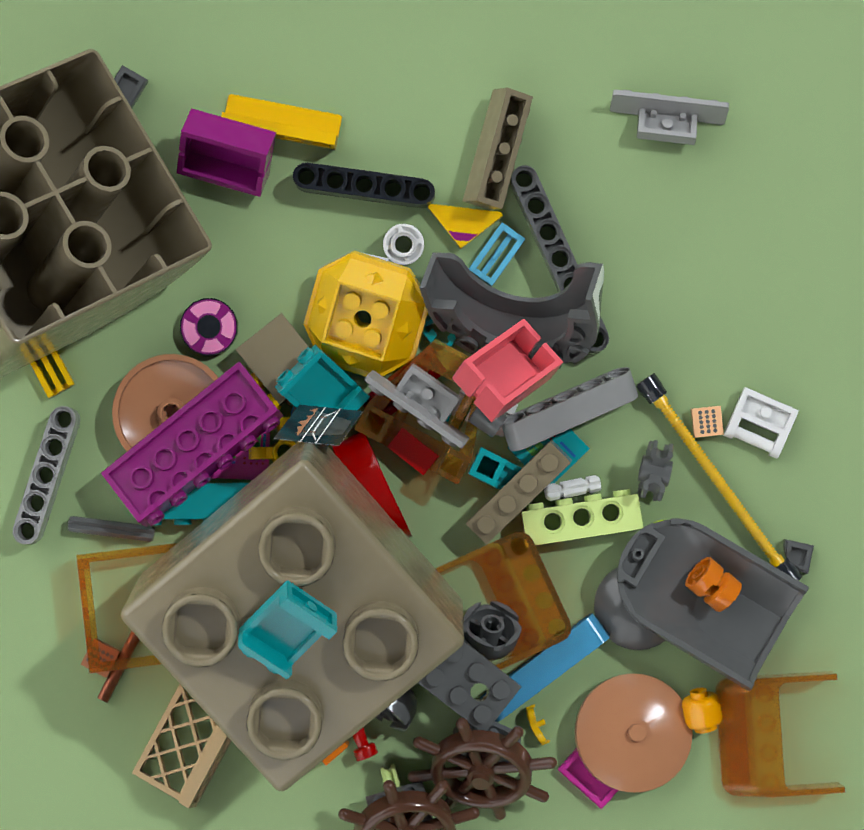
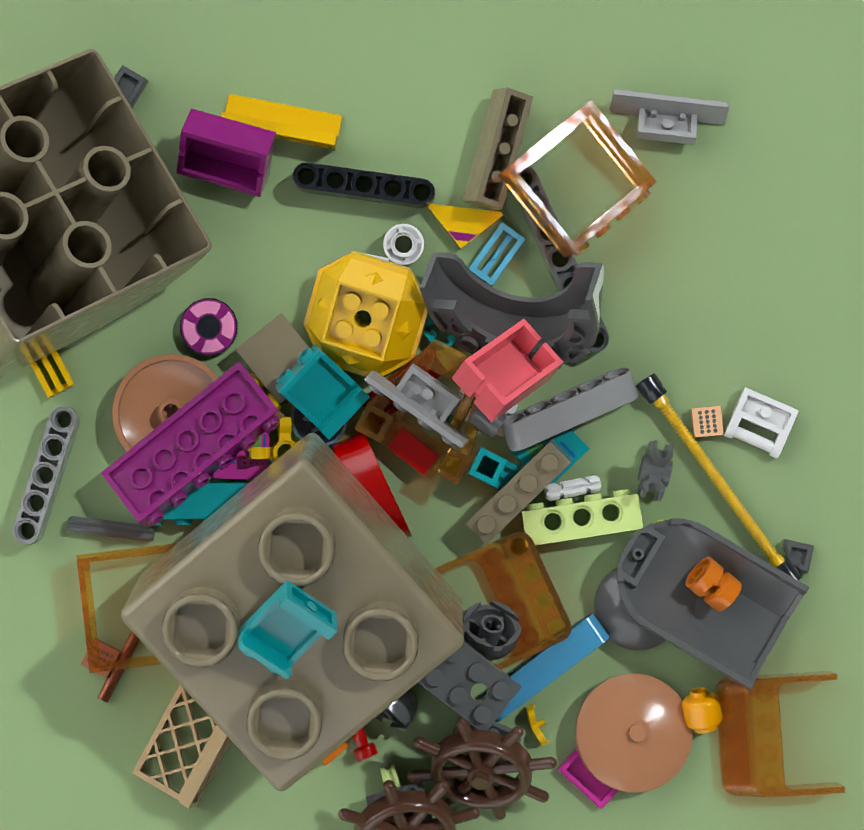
black sticker [274,405,363,446] -> none
none -> clear orange window [498,100,657,258]

